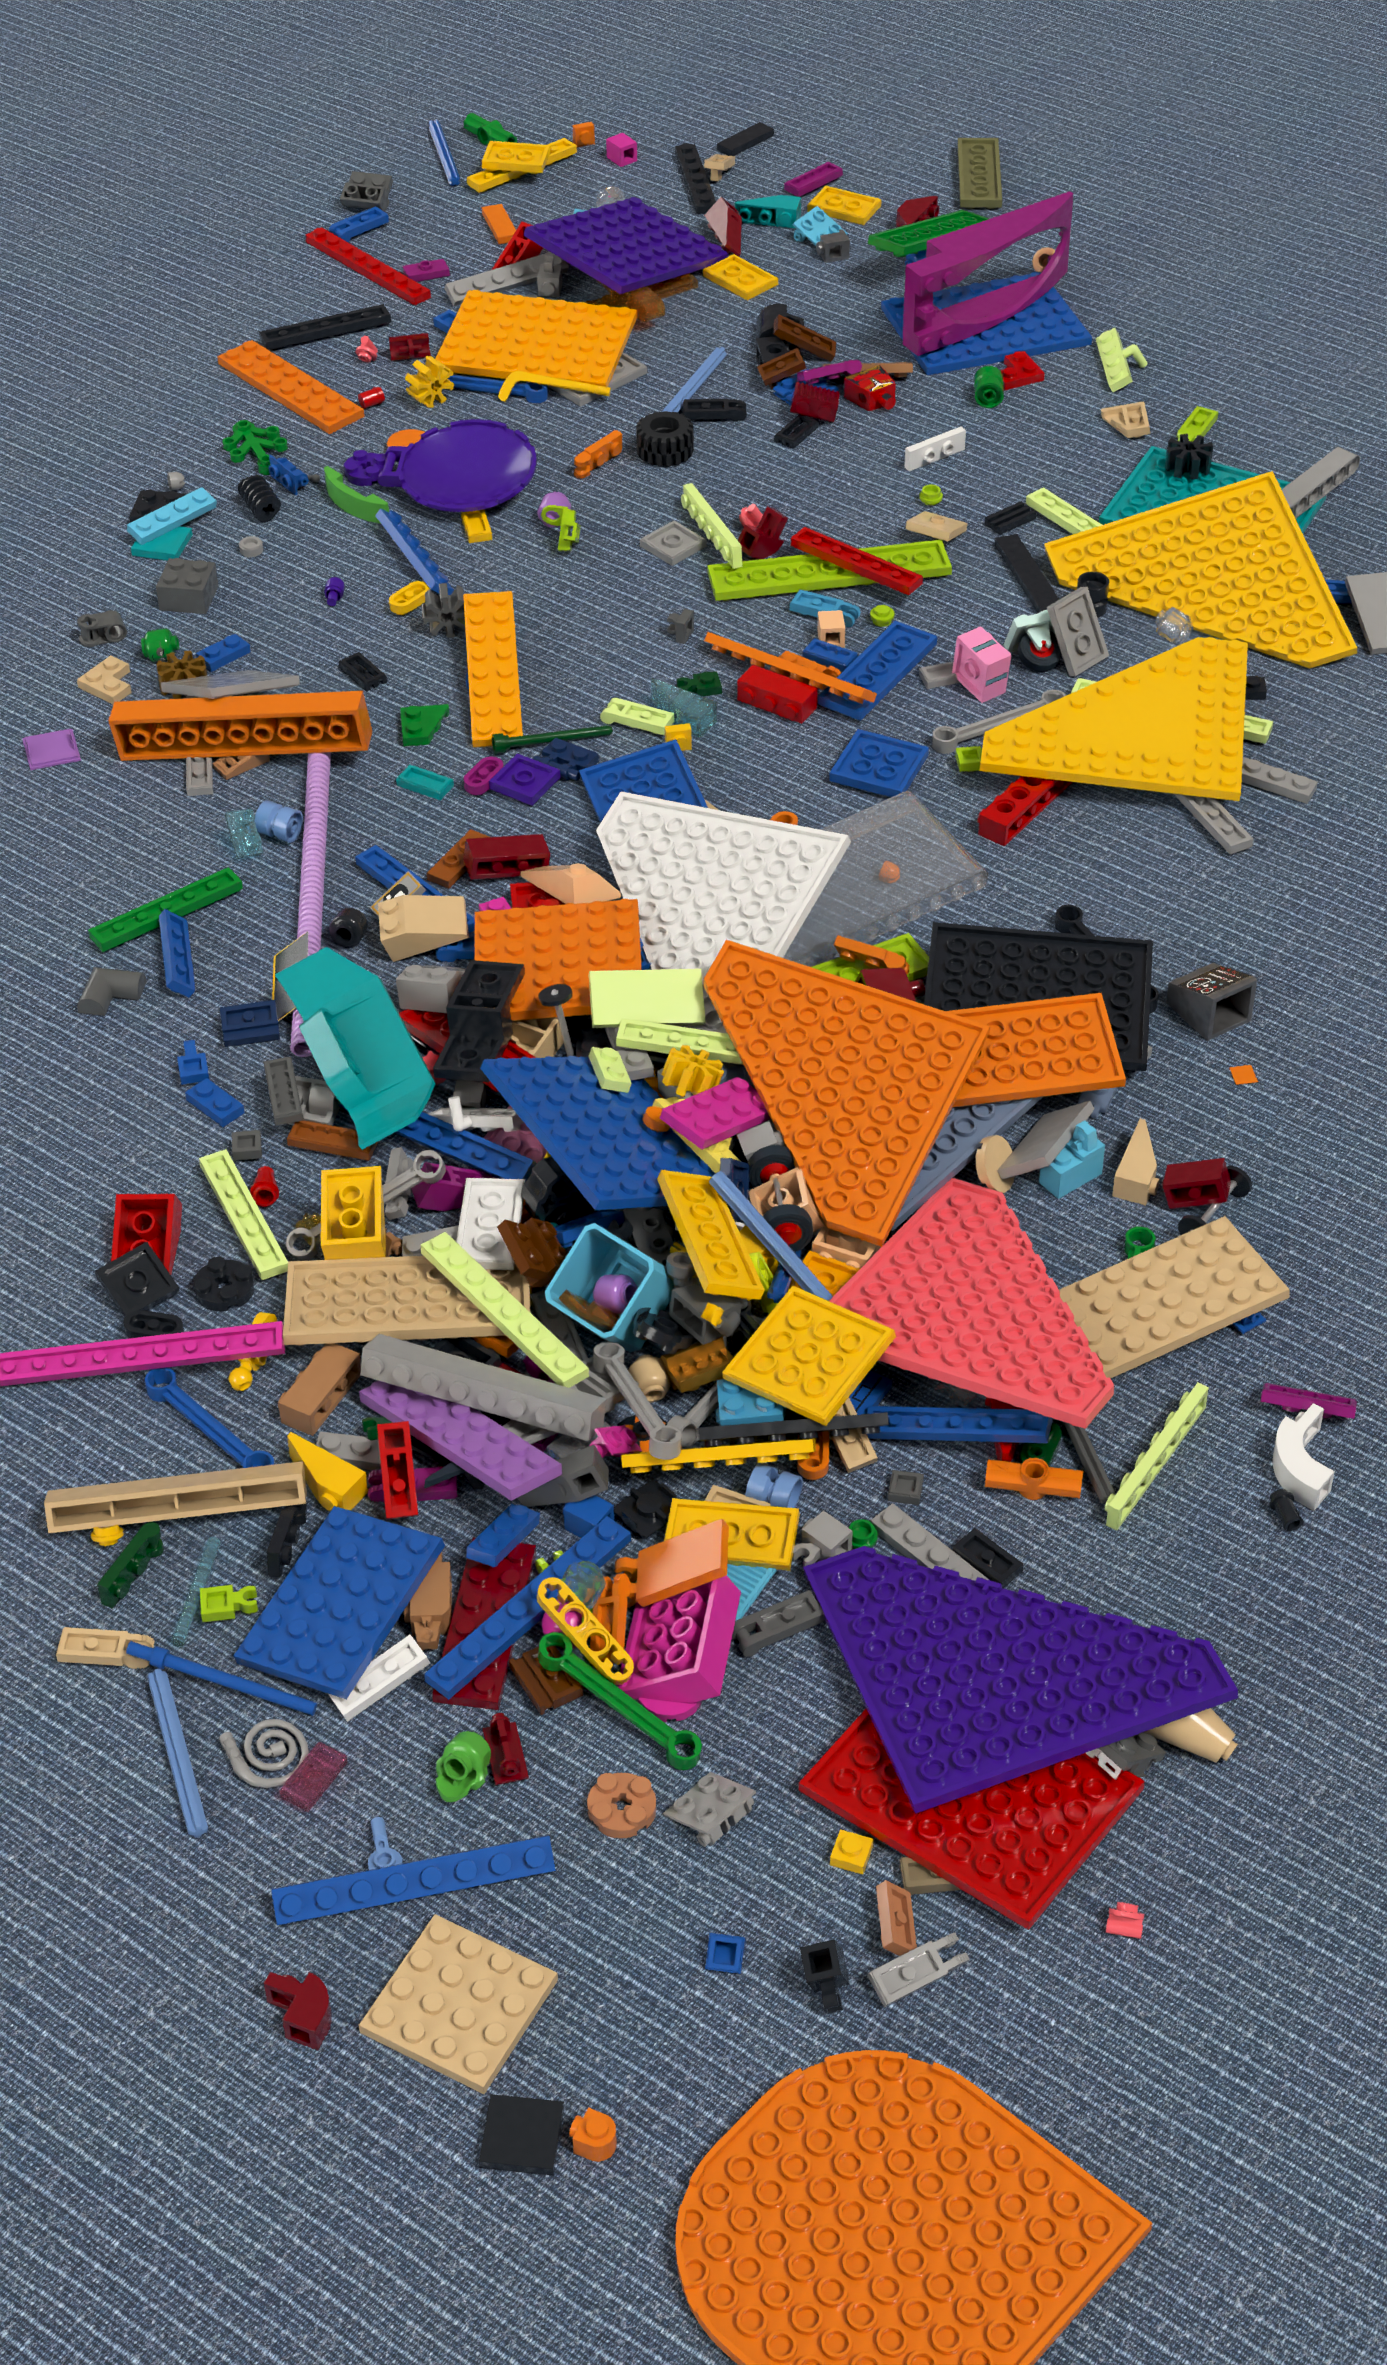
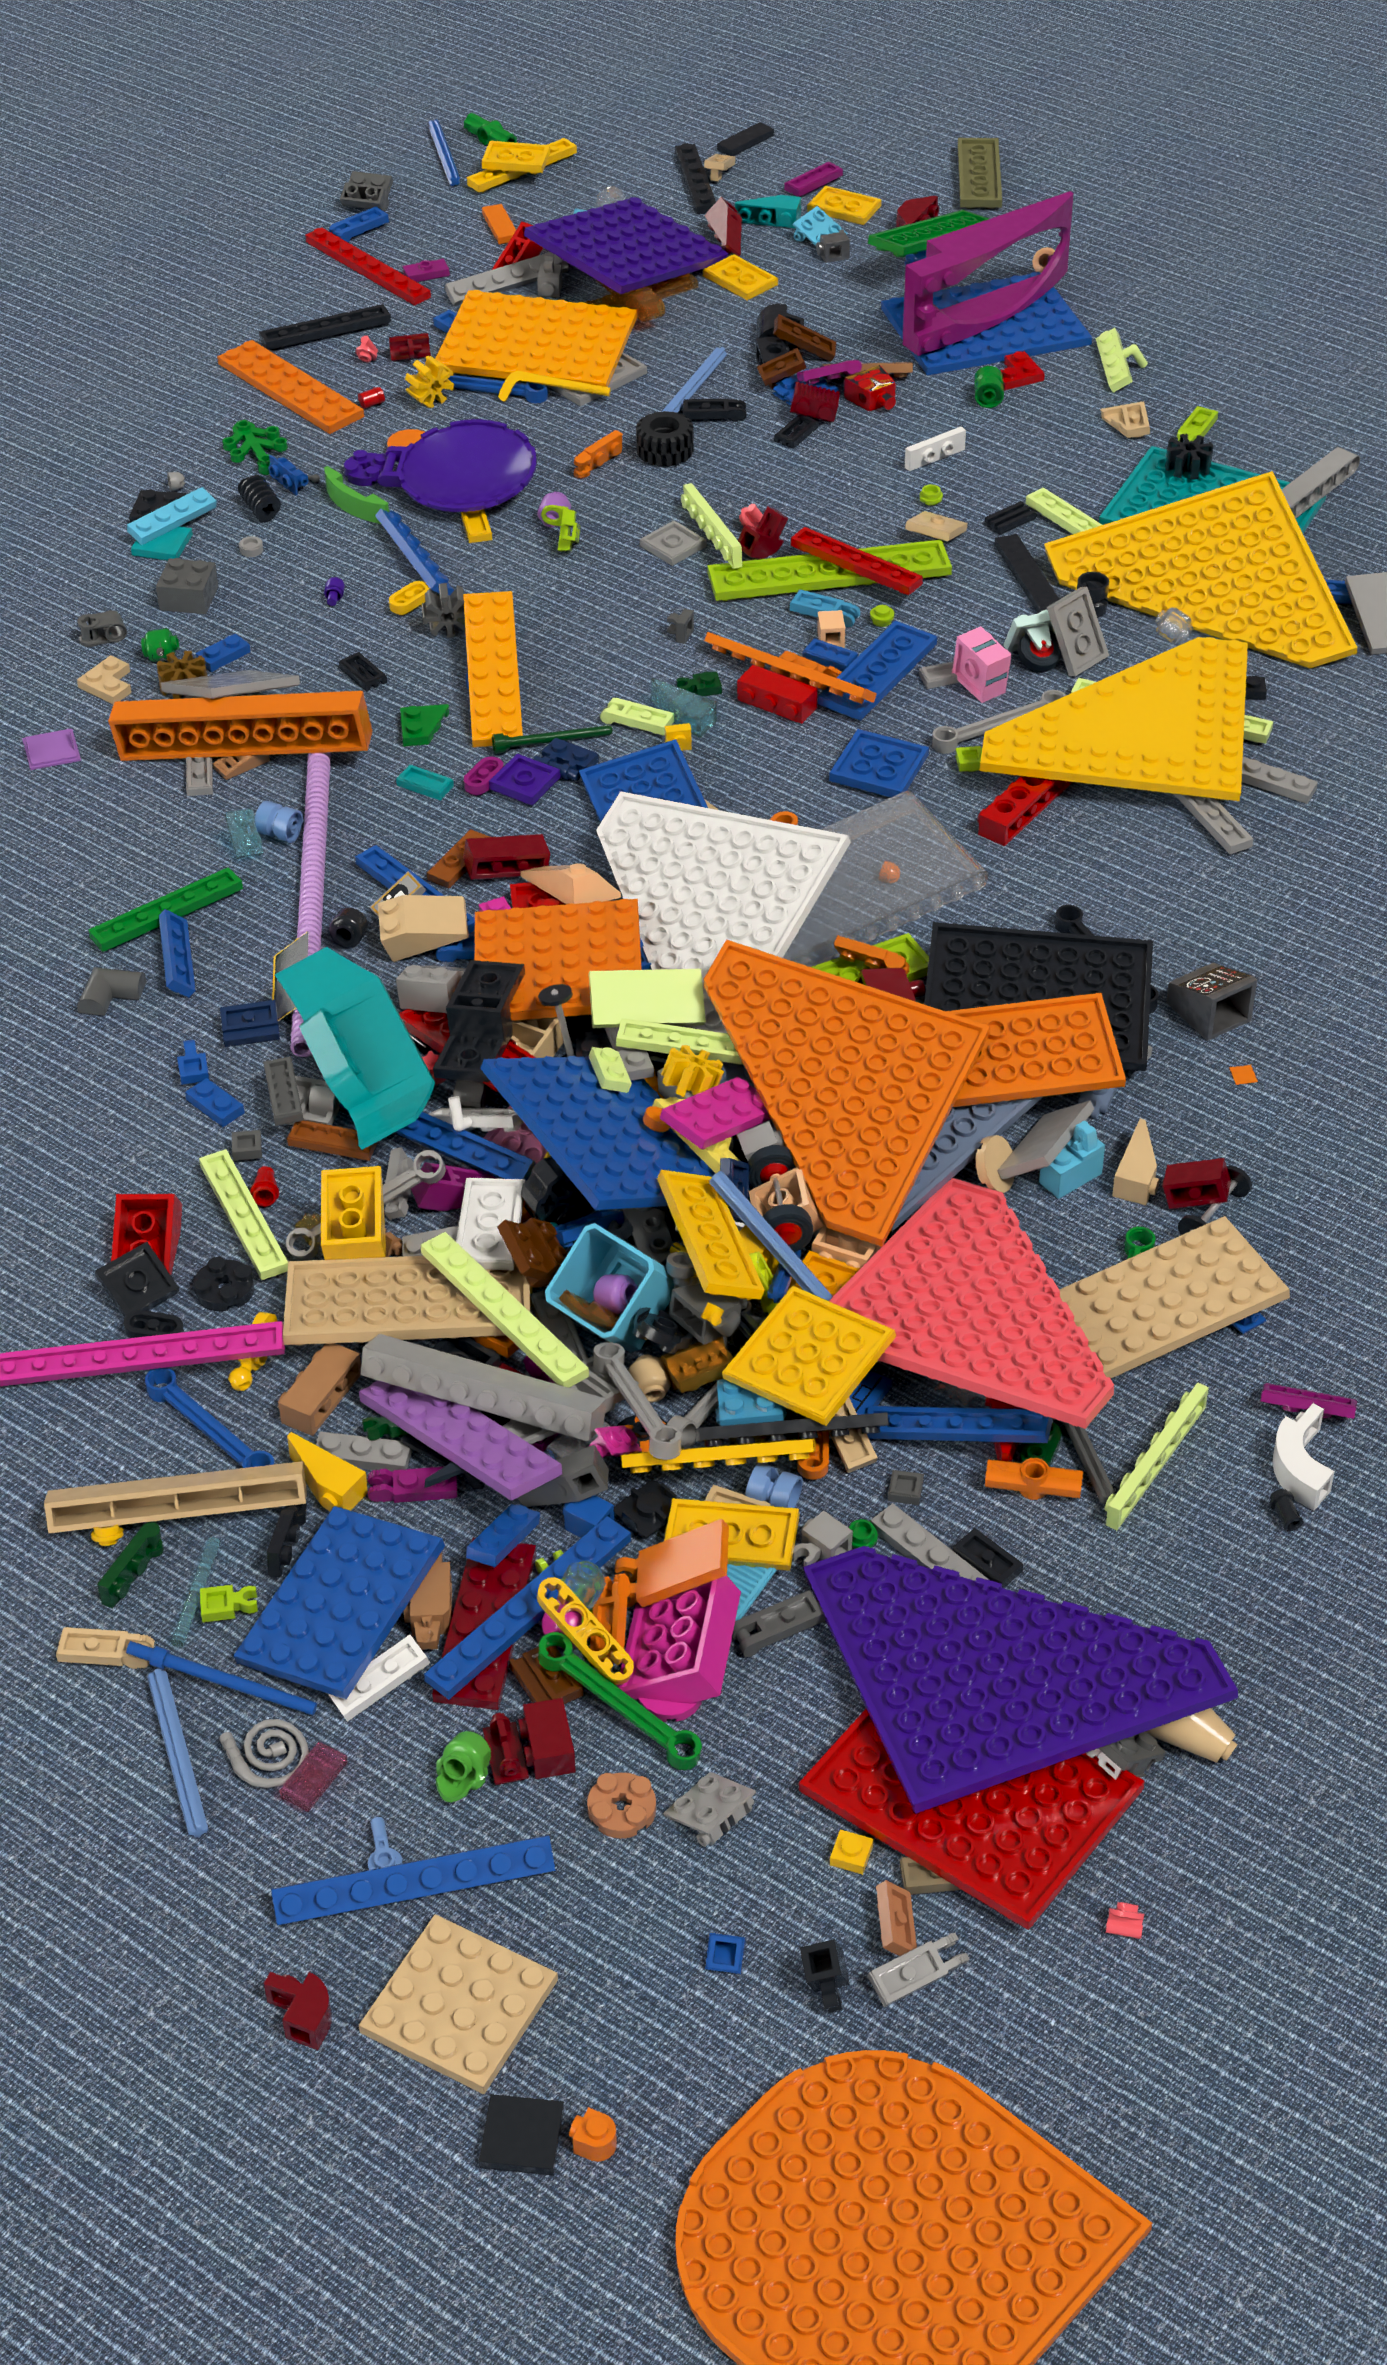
red slope [377,1421,418,1520] -> none
orange plate [572,122,595,147] -> none
dark pink brick [606,133,637,167] -> none
none -> dark red brick [518,1698,576,1779]

